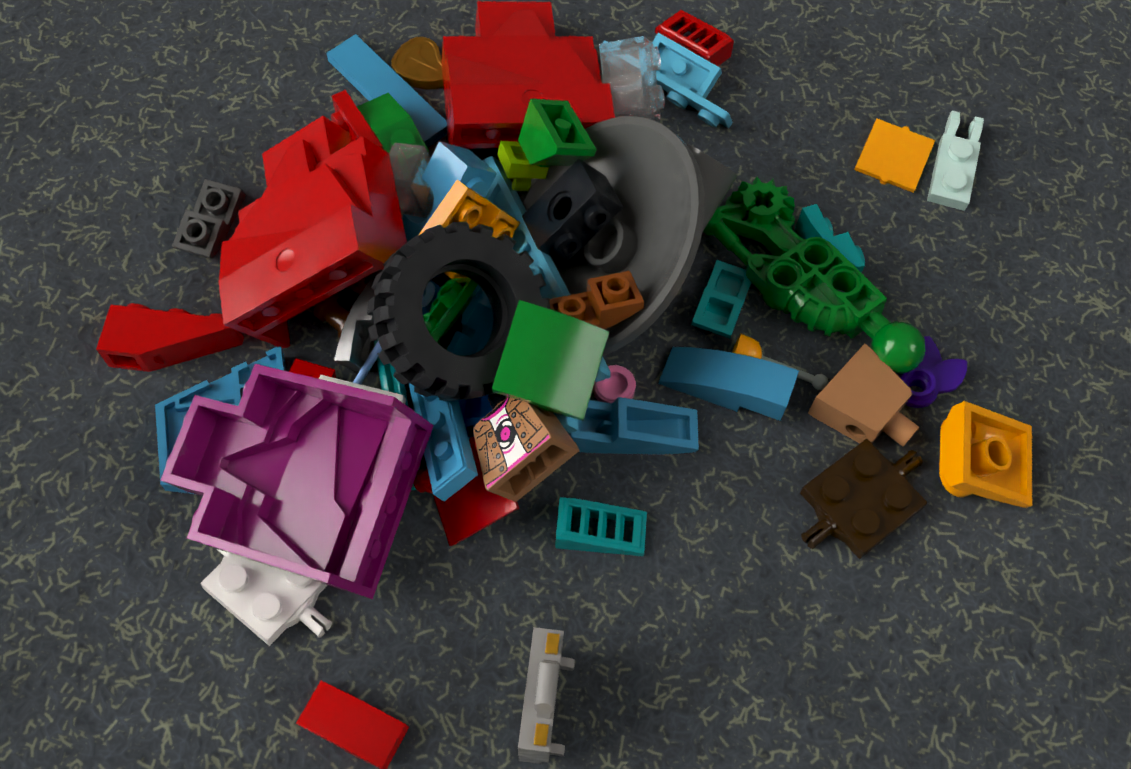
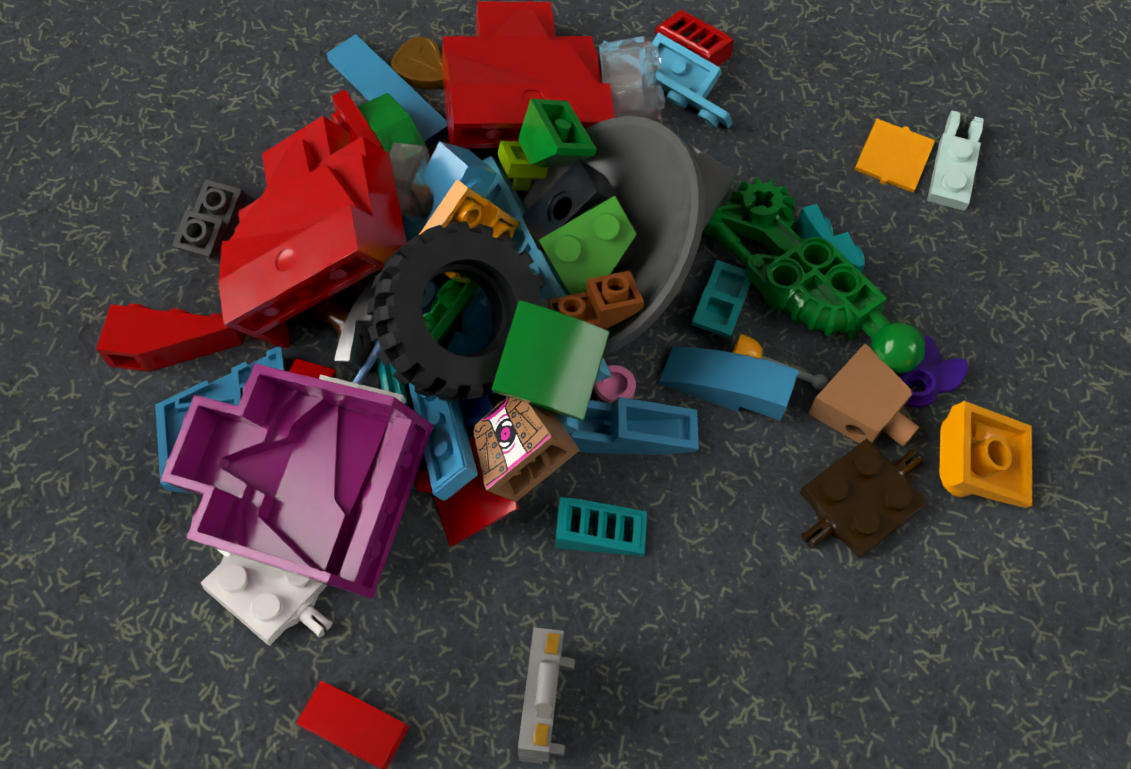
none -> bright green wing [539,196,637,295]

